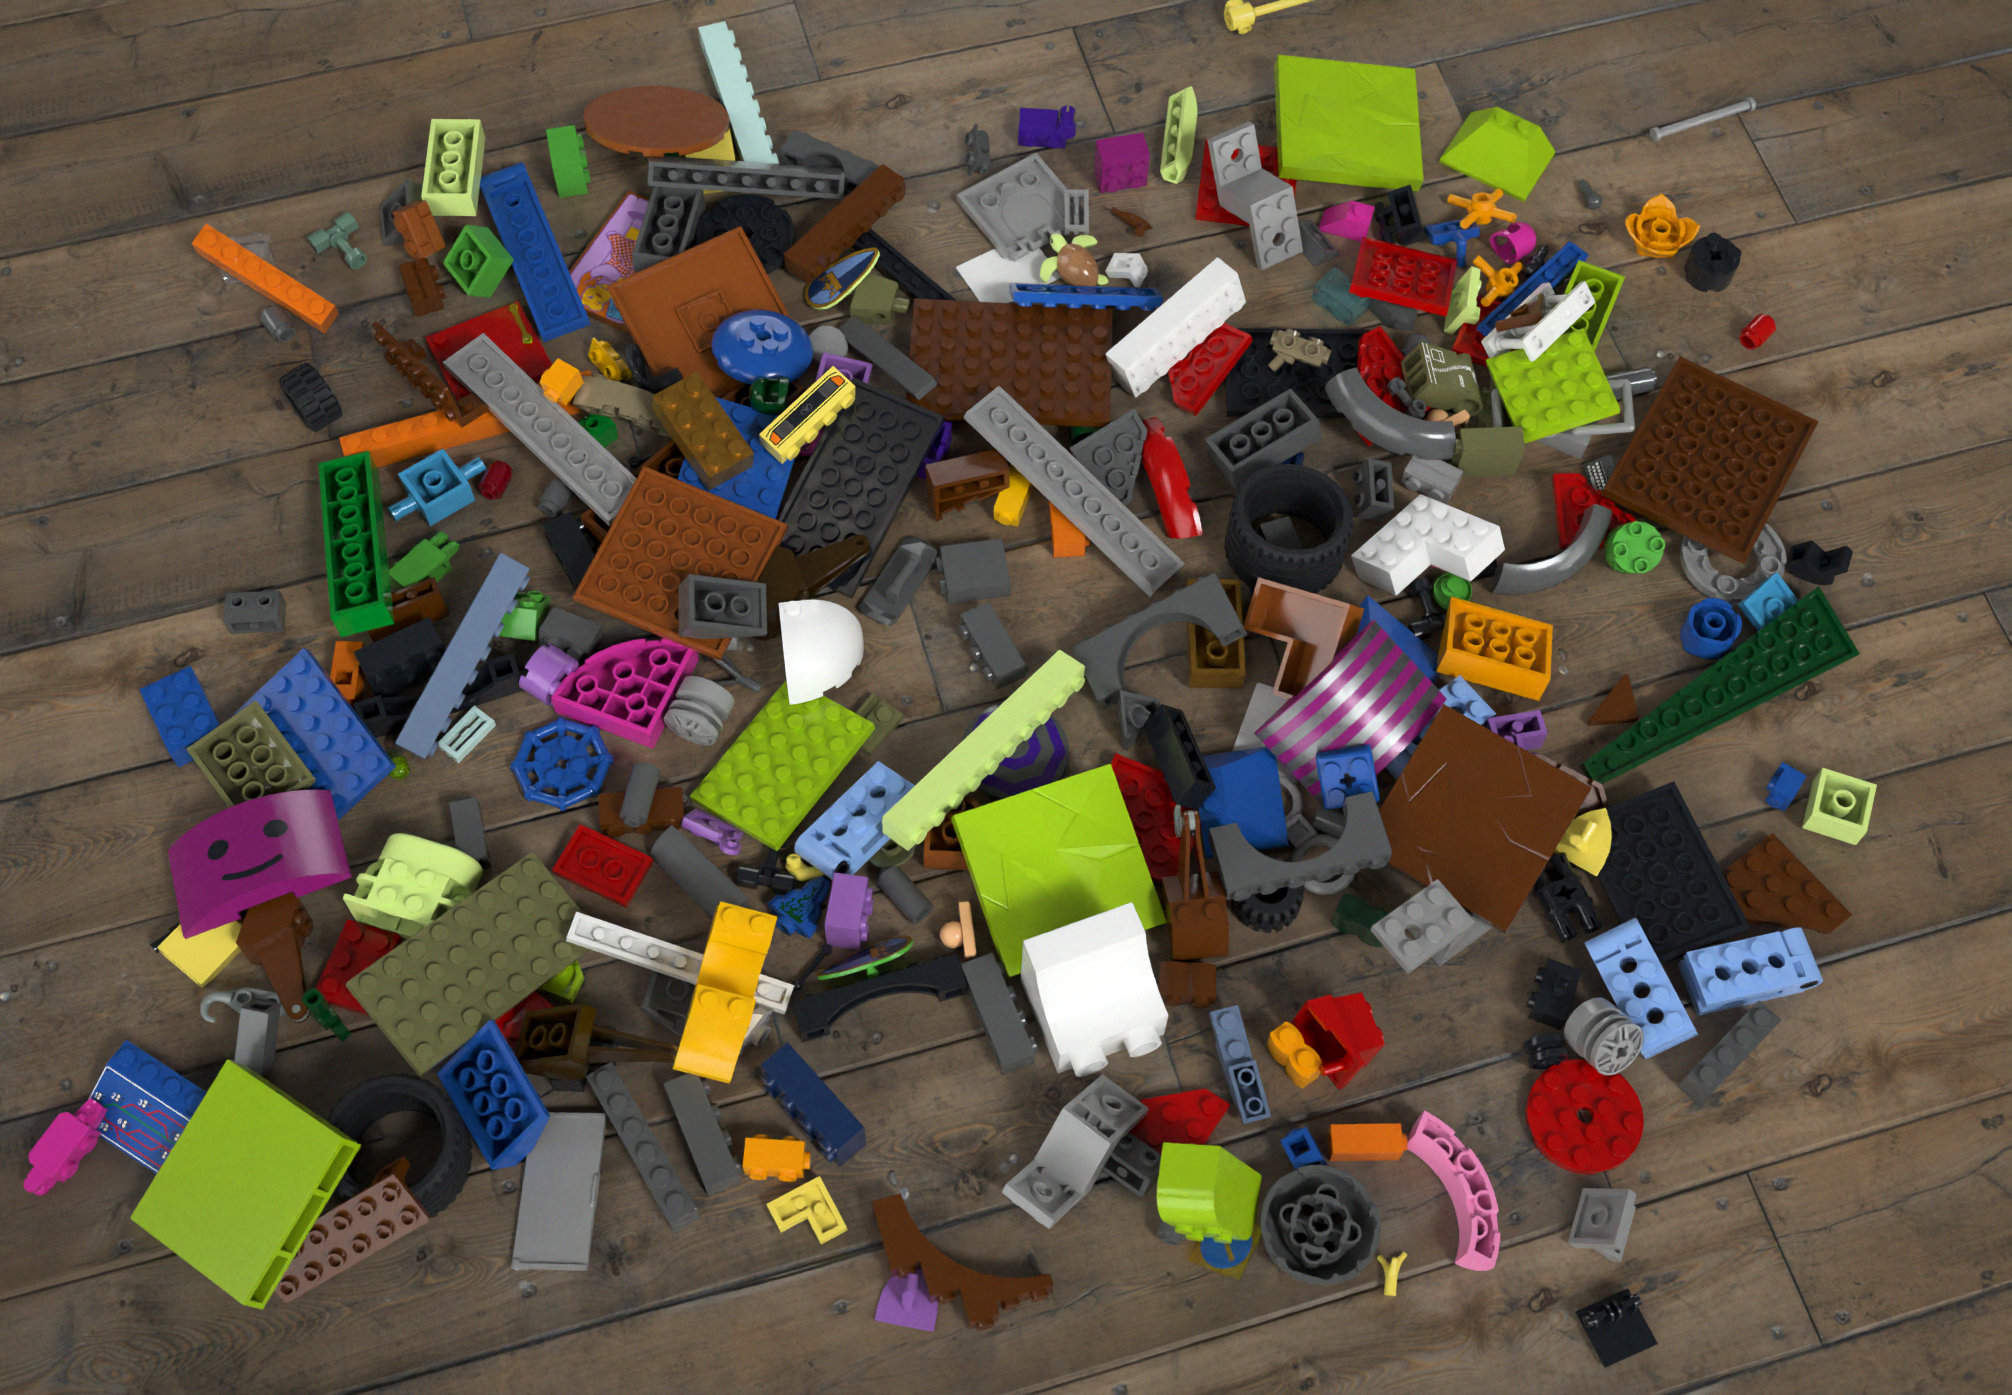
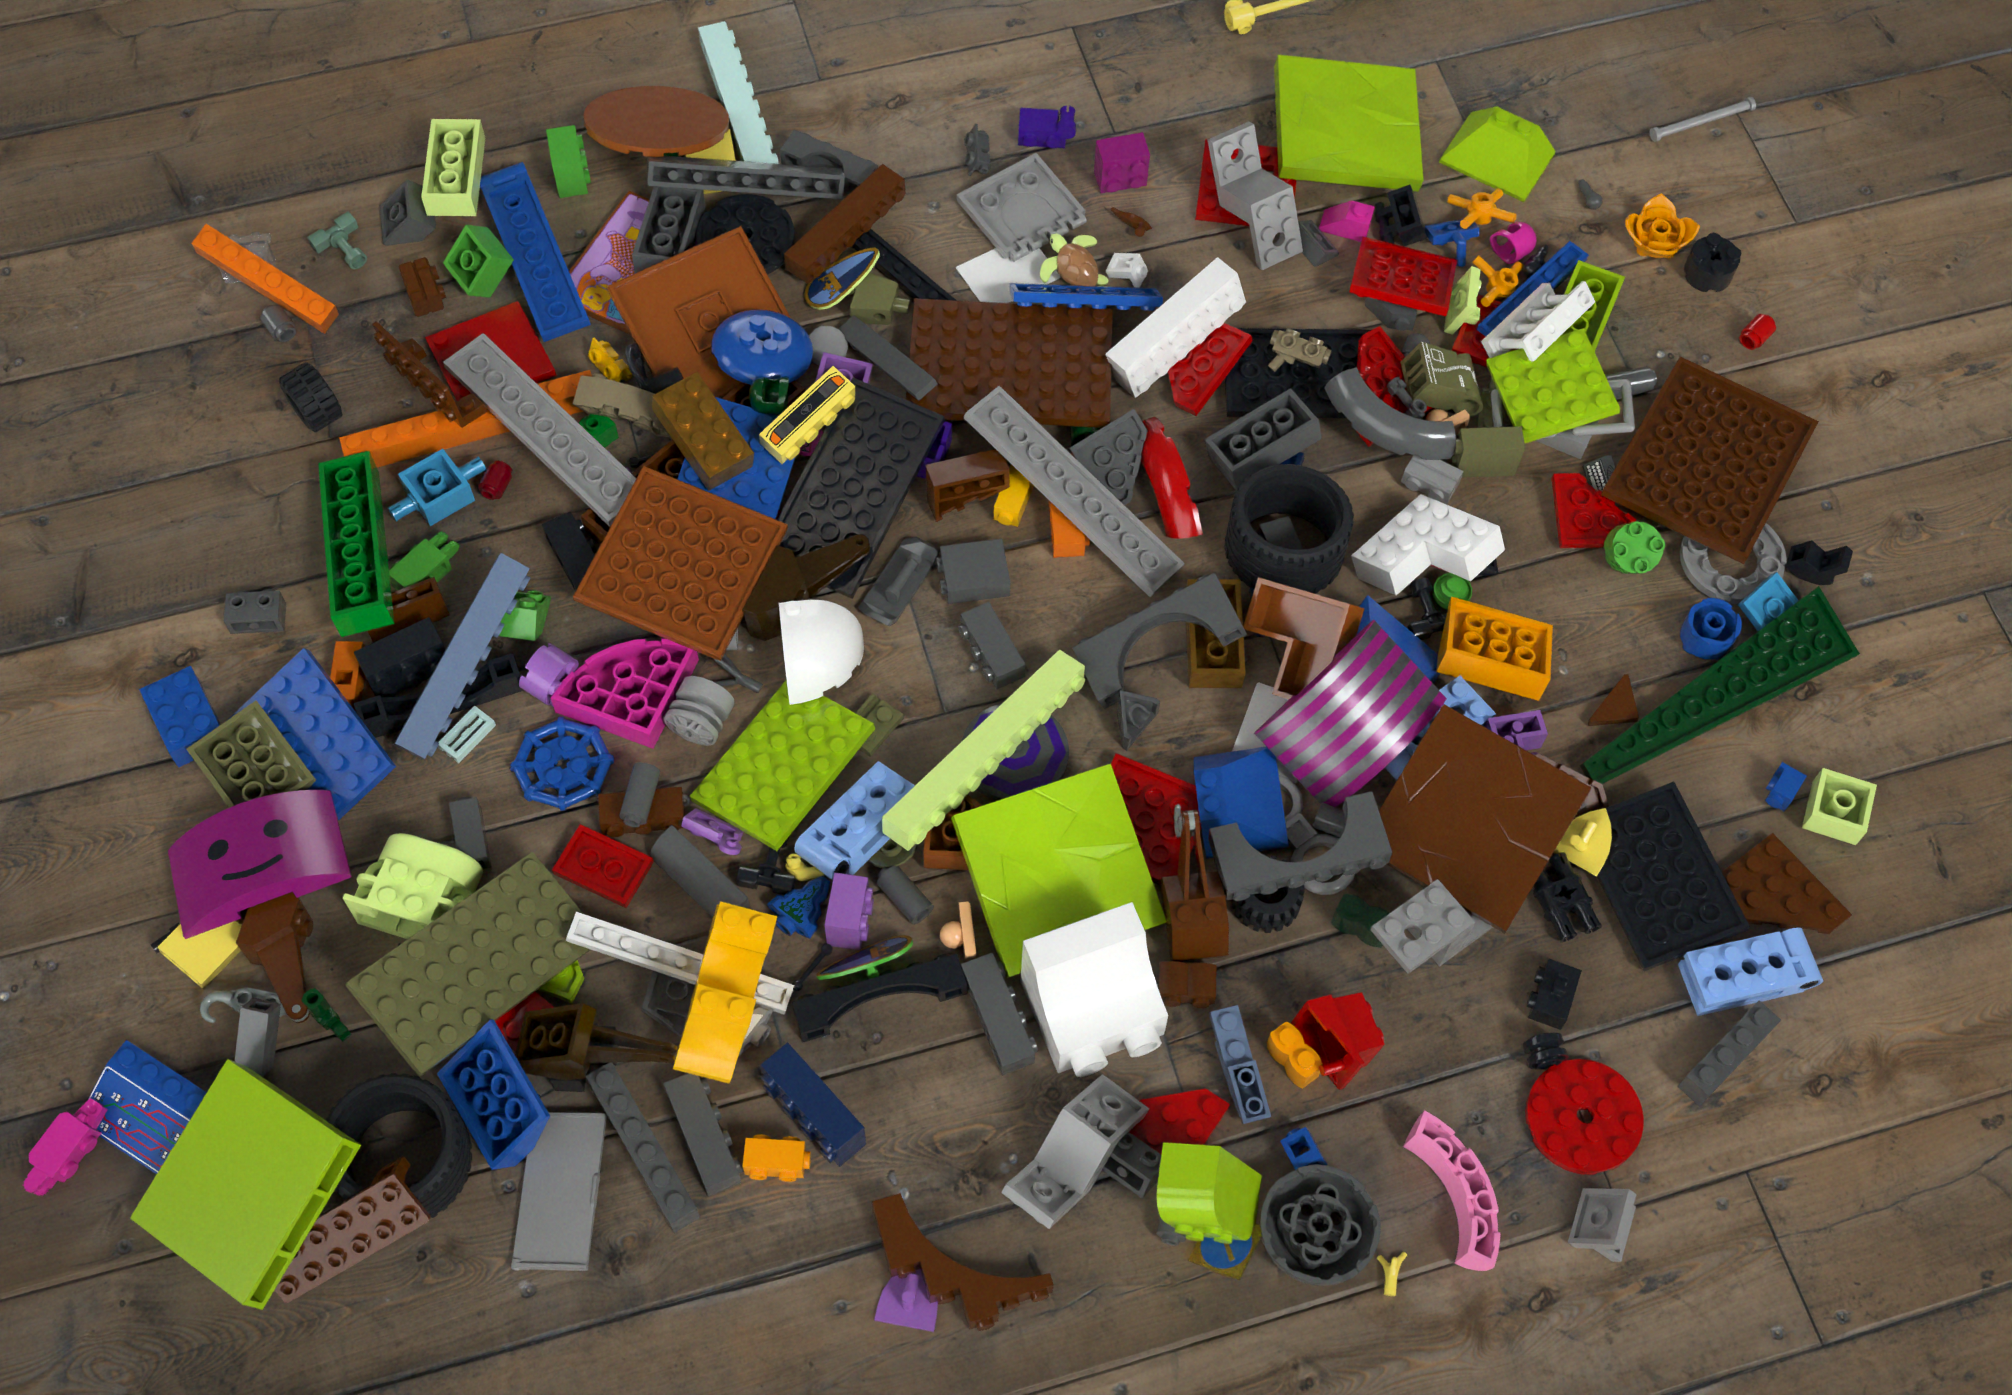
red plate [316,919,402,1016] -> none
clear neon green hinge [389,756,410,780] -> none
dark orange brick [392,200,446,258] -> none
clear neon green hinge [508,303,533,344] -> none
dark grey brick [538,478,574,518] -> none
dark grey brick [539,607,602,663] -> none
light orange brick [540,358,584,406] -> none
dark grey slope [678,574,767,639] -> none
light yellow plate [767,1176,847,1244] -> none
light grey tile [1064,190,1089,235] -> none
black brick [1143,704,1216,810] -> none
yellowish green brick [1160,86,1197,184] -> none
clear light blue brick [1312,267,1371,326] -> none
blue brick [1316,745,1380,810] -> none
orange brick [1327,1123,1407,1161] -> none
dark grey brick [1352,458,1394,522] -> none
dark grey brick [1491,504,1613,595] -> none
reddish brown tile [1495,293,1546,332] -> none
light grey wheel [1564,997,1643,1075] -> none
black hinge [1575,1288,1658,1368] -> none
light blue hinge [1584,917,1698,1059] -> none

